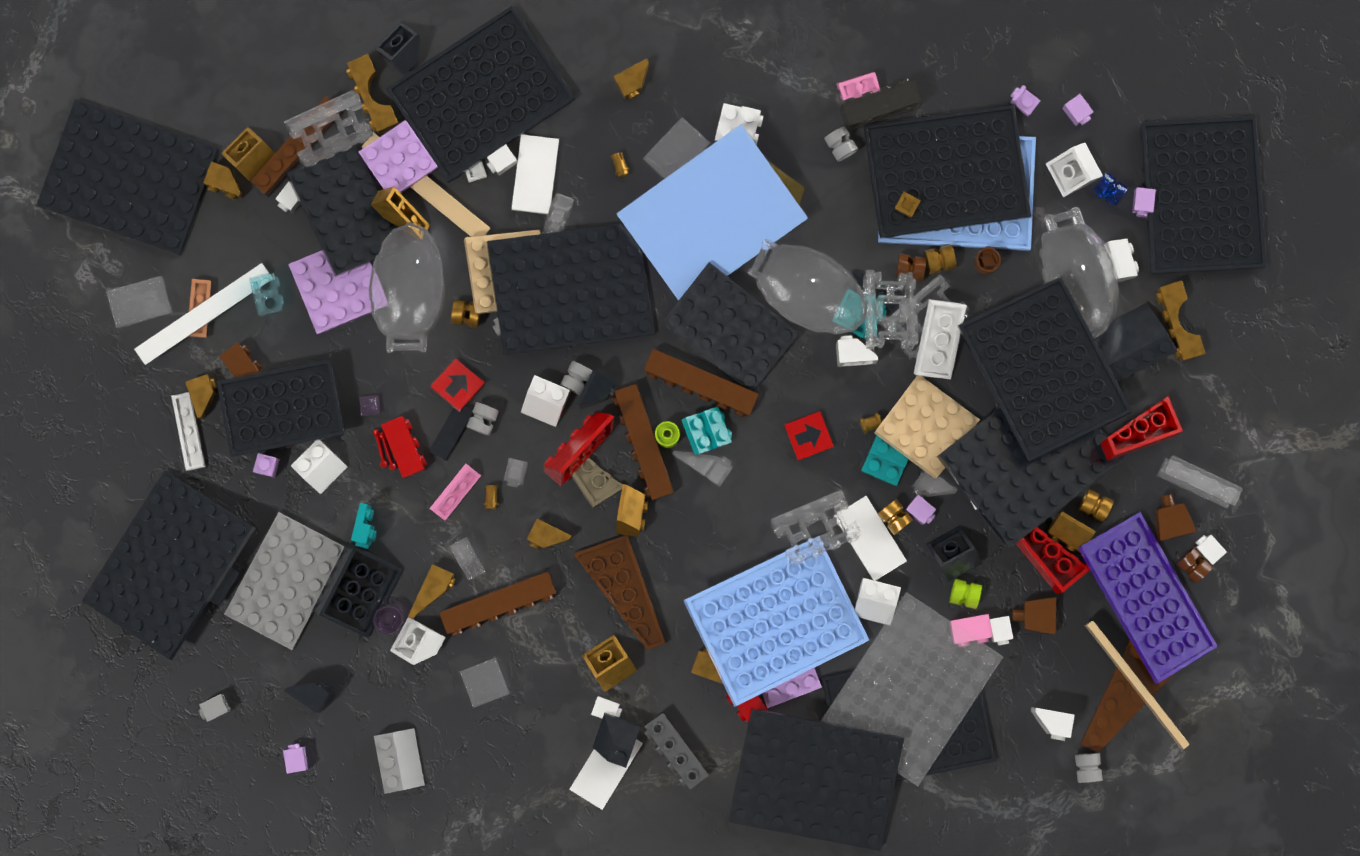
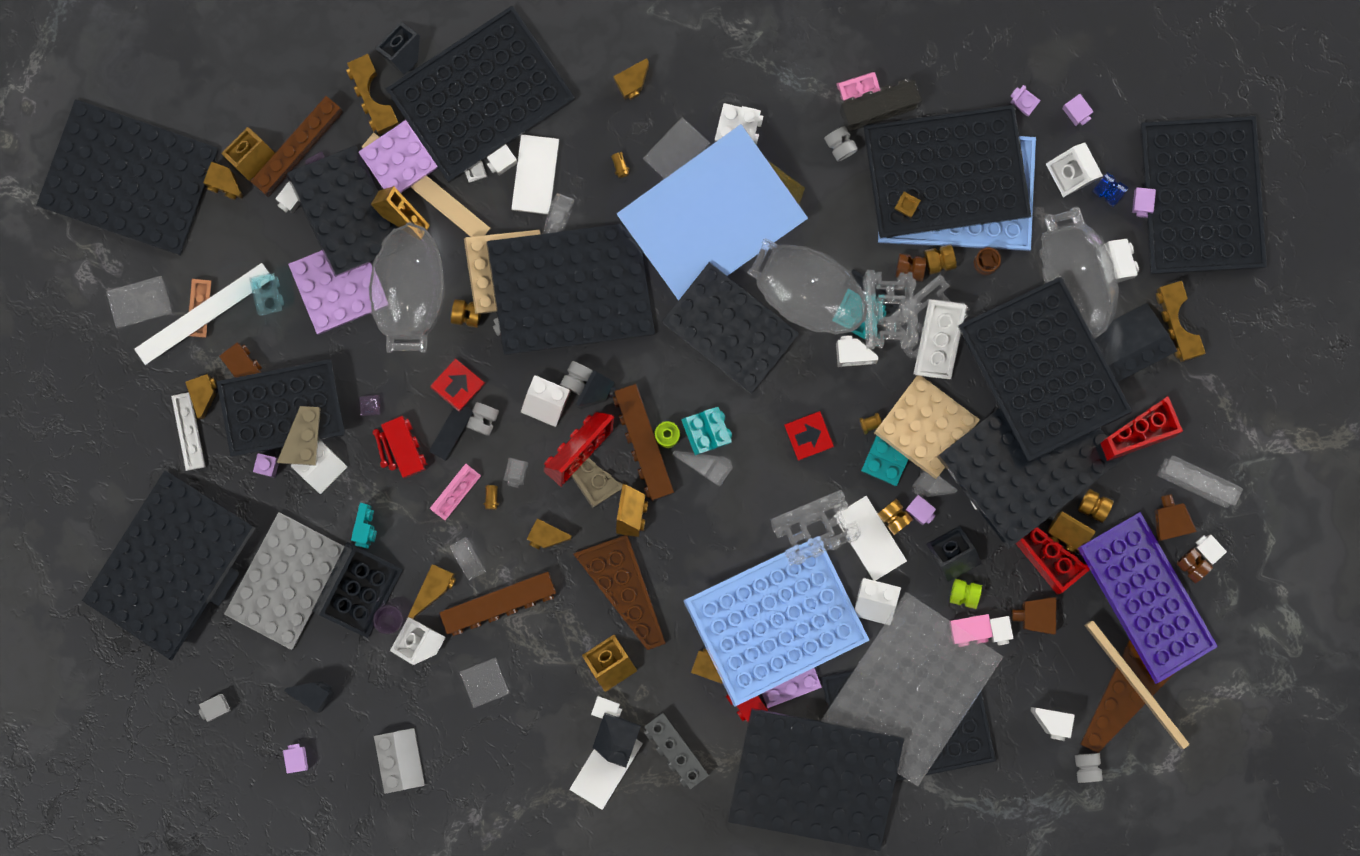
clear fence [284,90,373,167] -> none
reddish brown brick [644,349,759,418] -> none
none -> dark tan wing [277,406,320,466]

